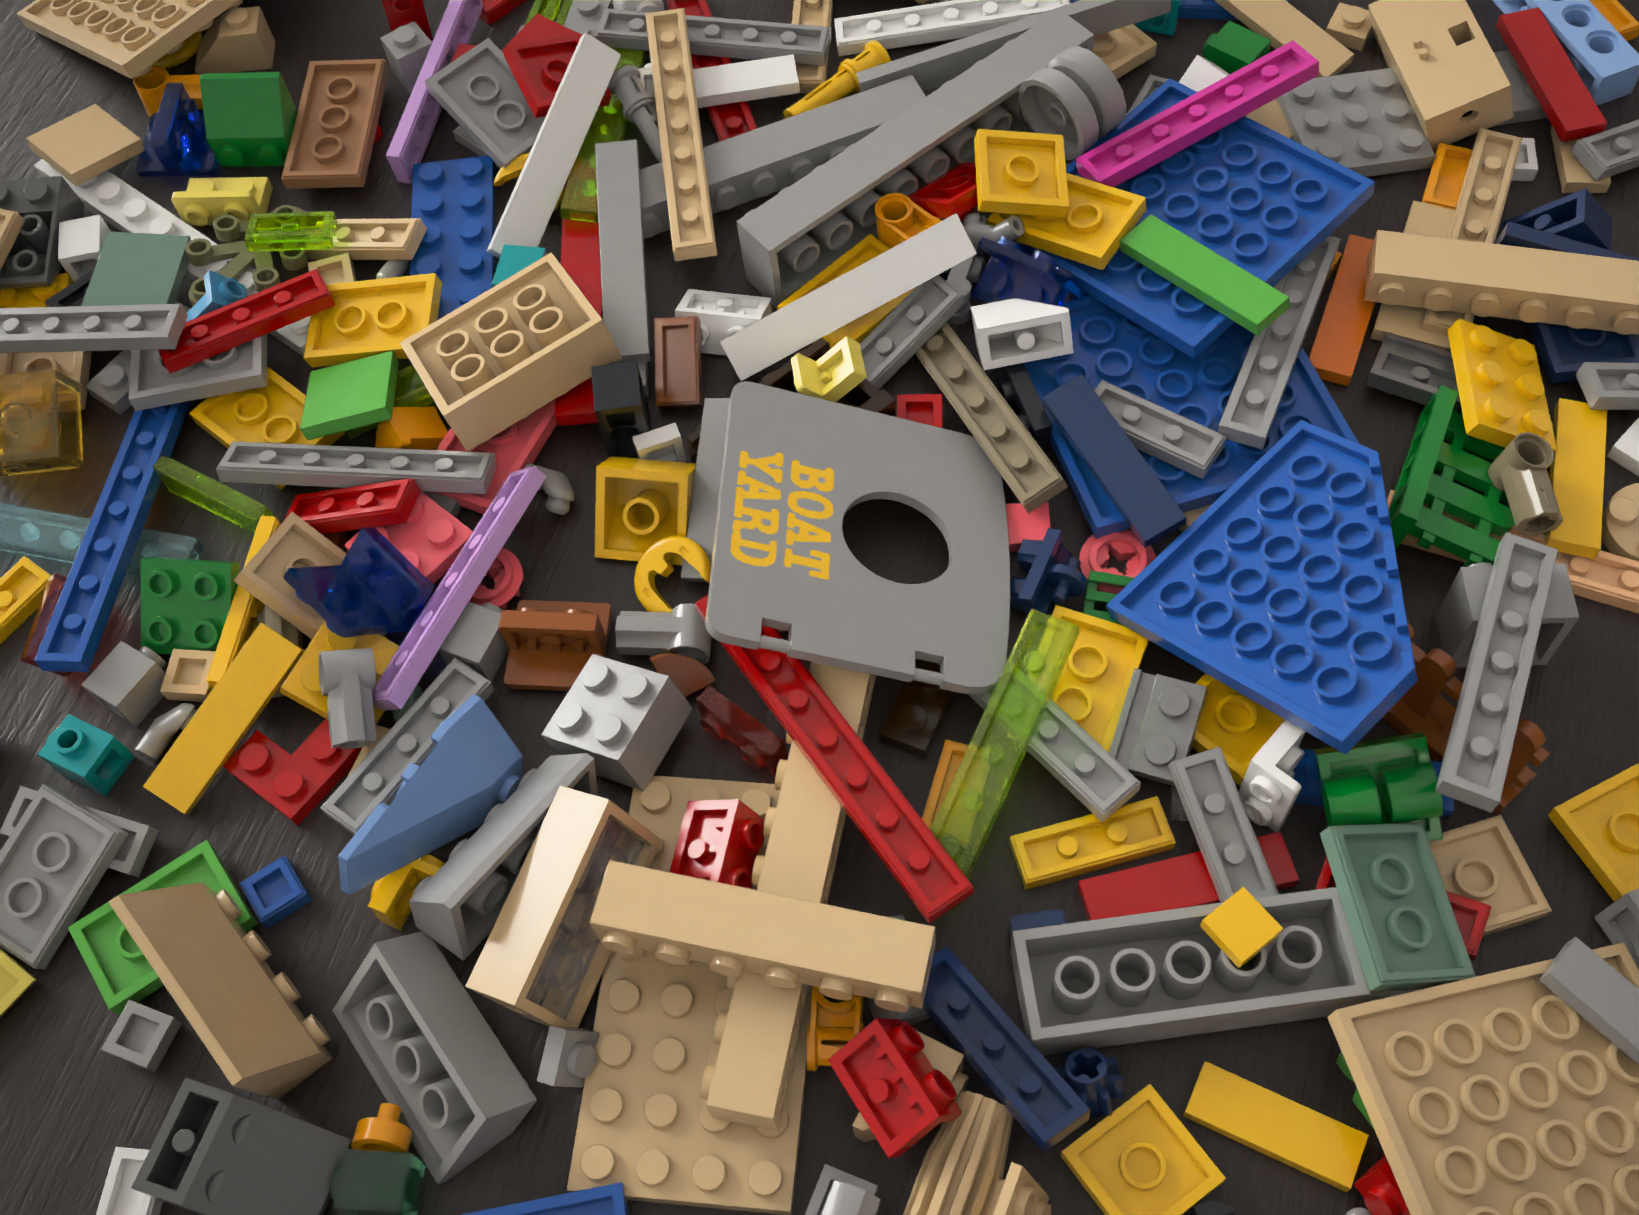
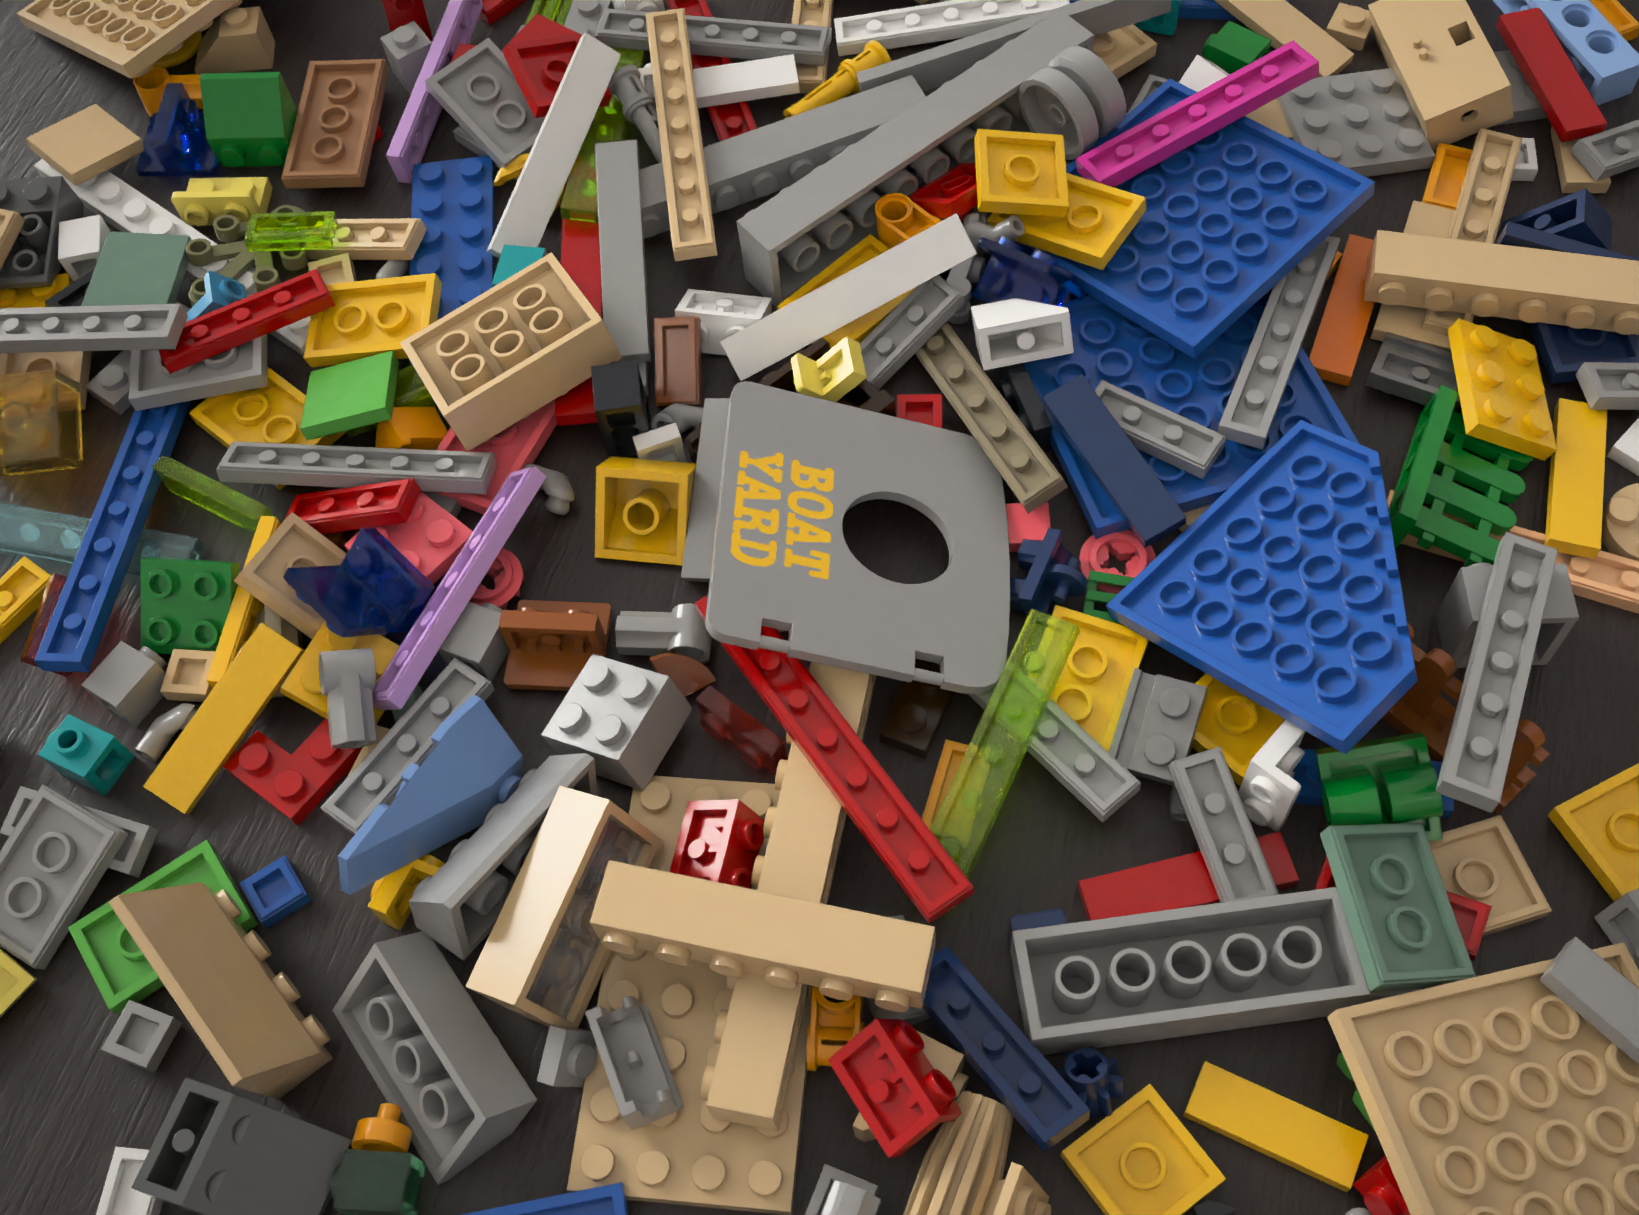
yellow head [634,536,711,612] -> none
yellow tile [1009,796,1176,890] -> none
bright green tile [1120,214,1290,336] -> none
yellow tile [1200,887,1283,968] -> none
dark tan piece [1488,432,1563,536] -> none
none -> light grey hinge [585,996,684,1130]
none -> light grey arm [650,403,703,434]

